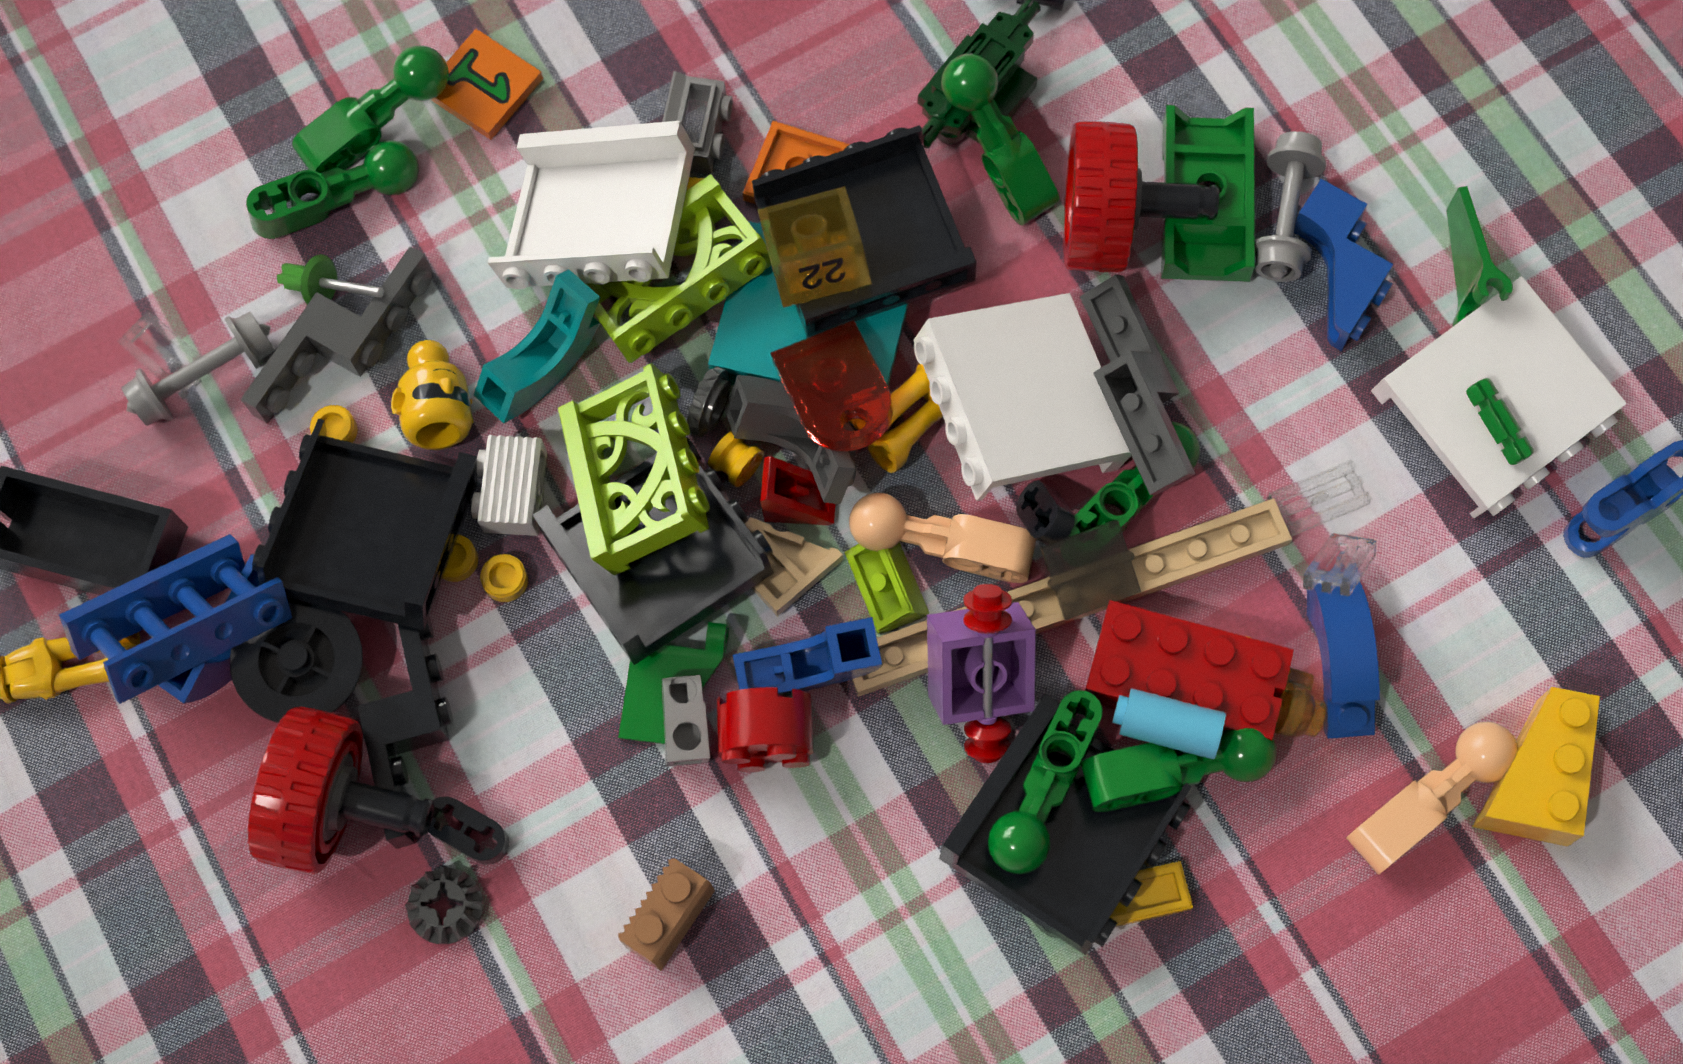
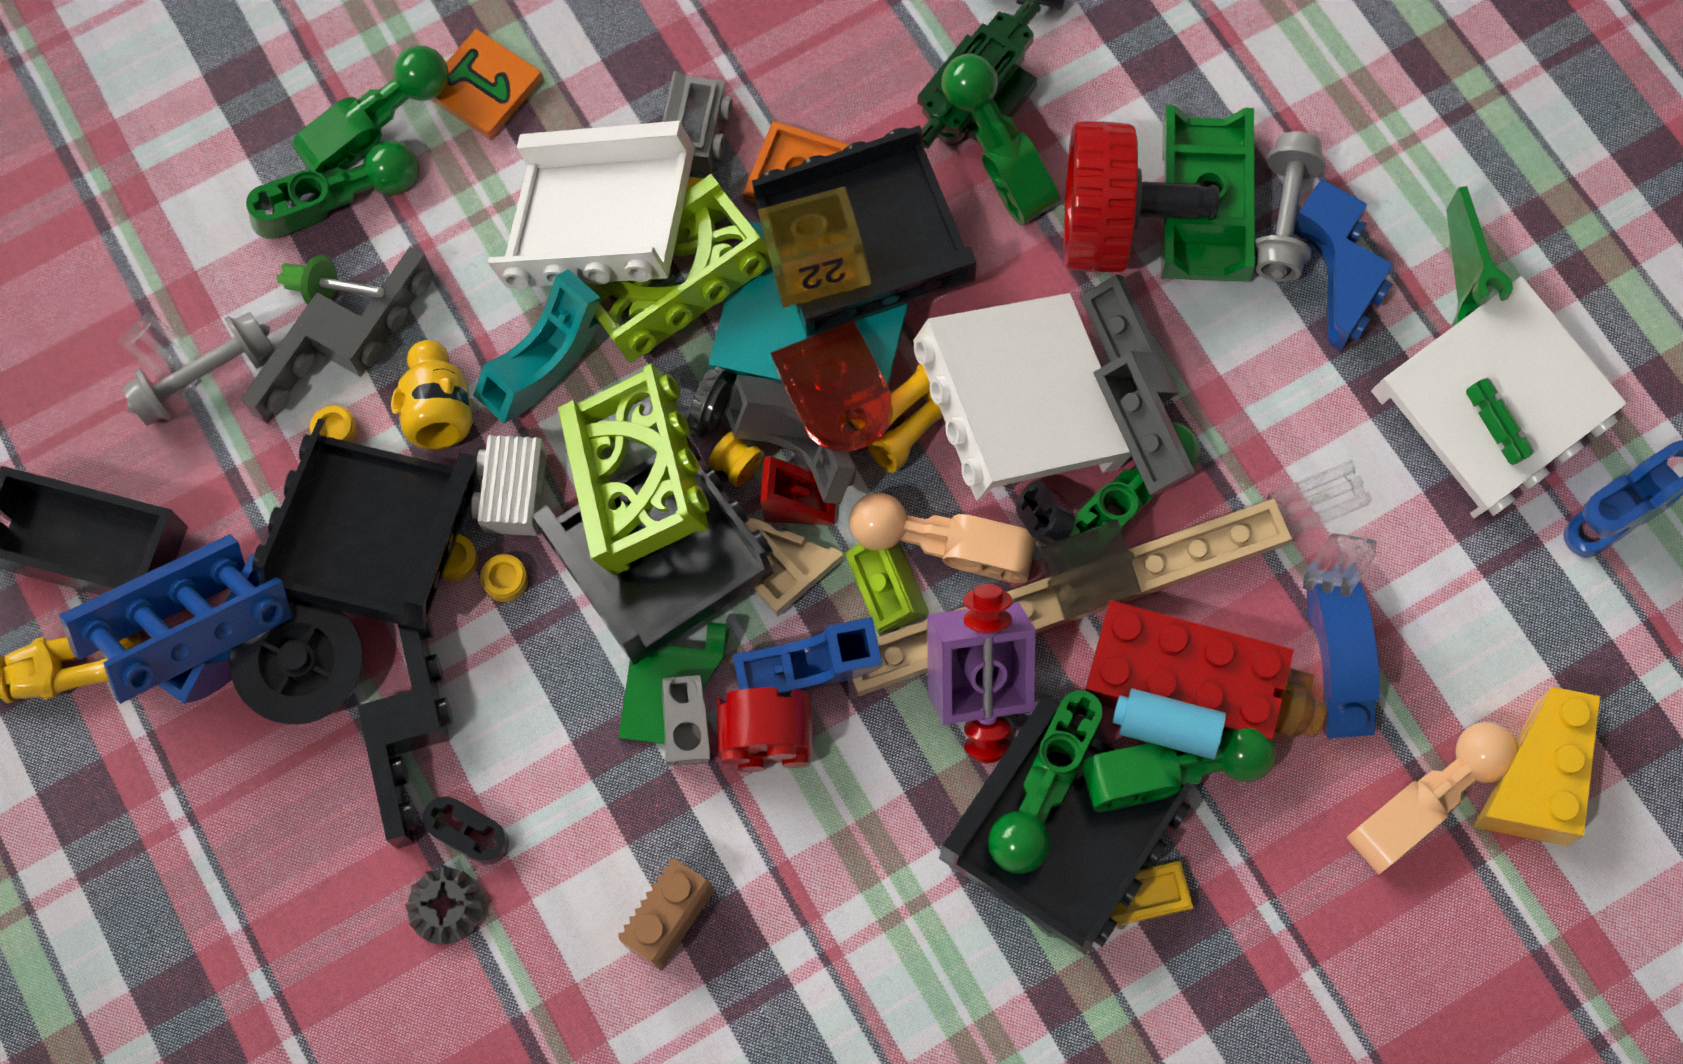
red wheel [248,707,434,874] -> none

